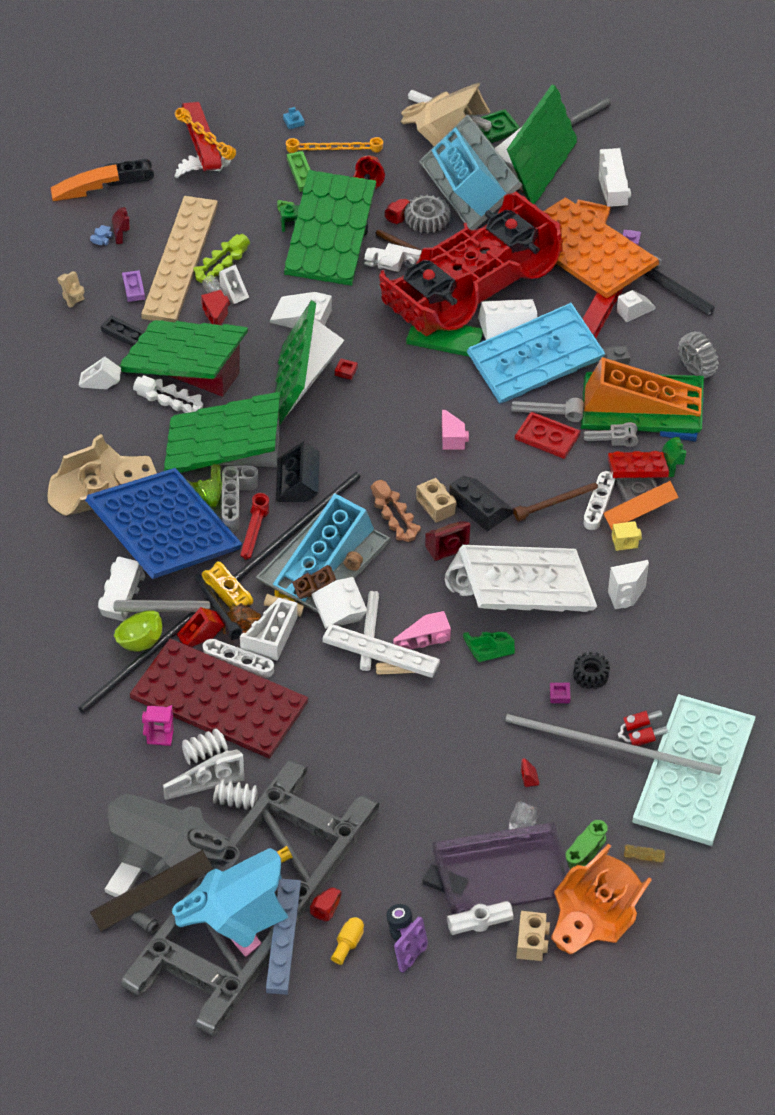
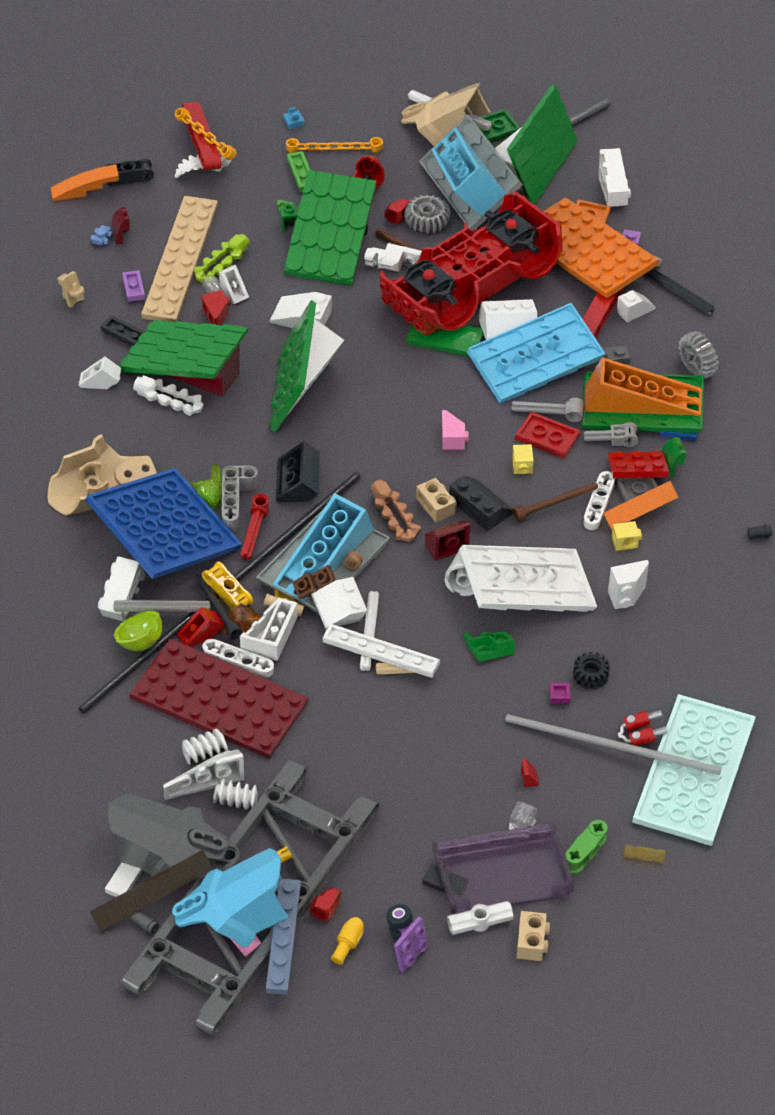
dark pink window [142,705,174,746] -> none
green piece [164,392,280,473] -> none
red plate [335,358,358,380] -> none
bright pink slope [393,611,451,650] -> none
orange piece [551,844,652,954] -> none
none -> light yellow brick [512,444,534,474]
none -> black pin [747,524,772,540]

